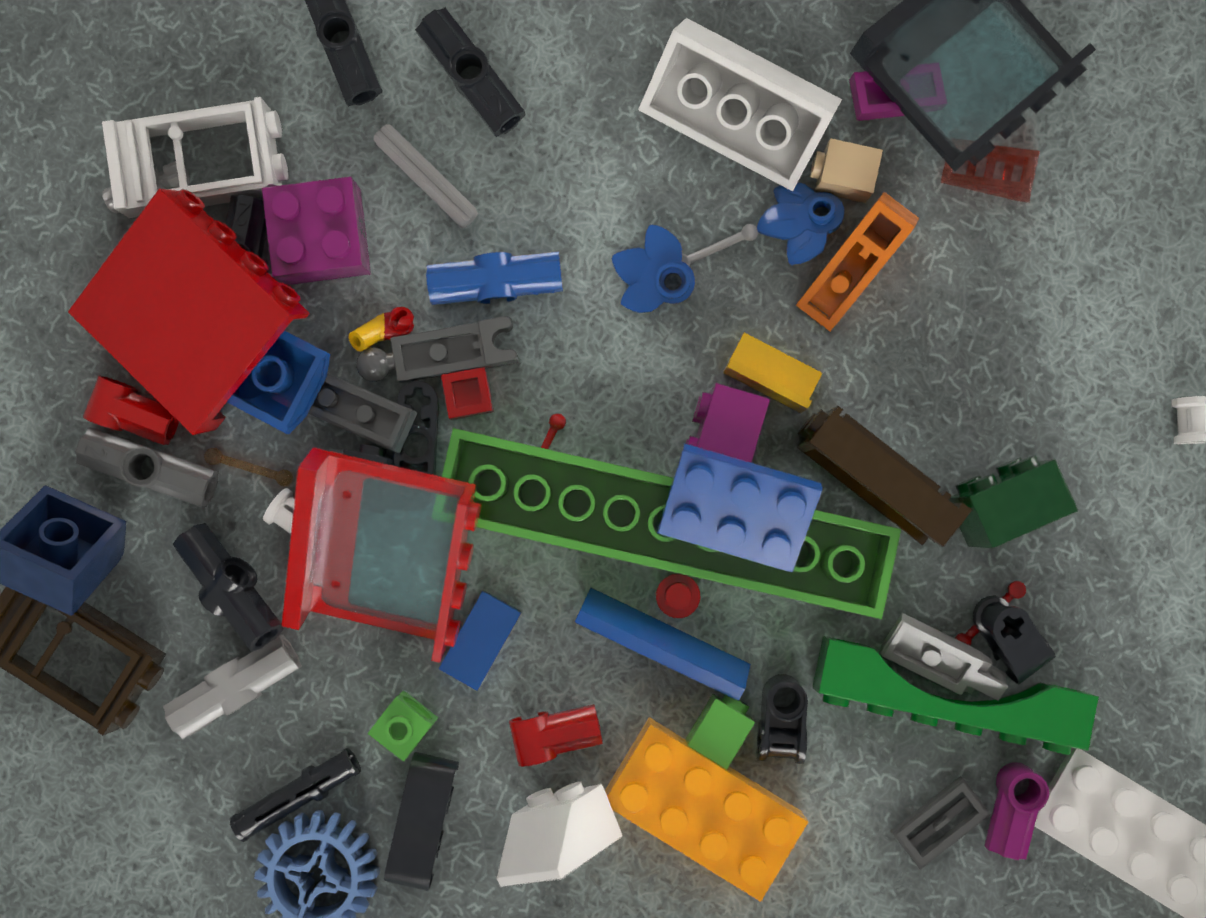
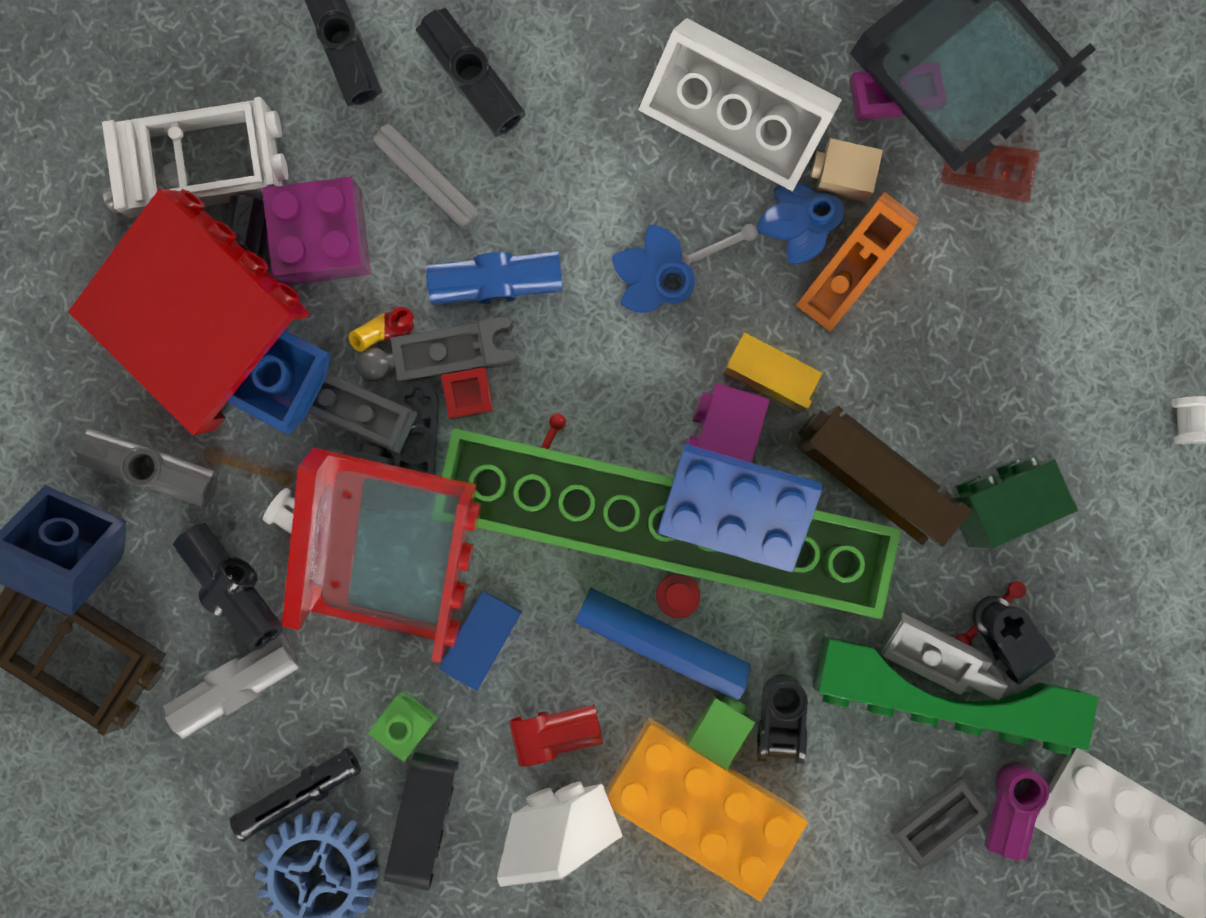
red piece [83,375,180,445] -> none

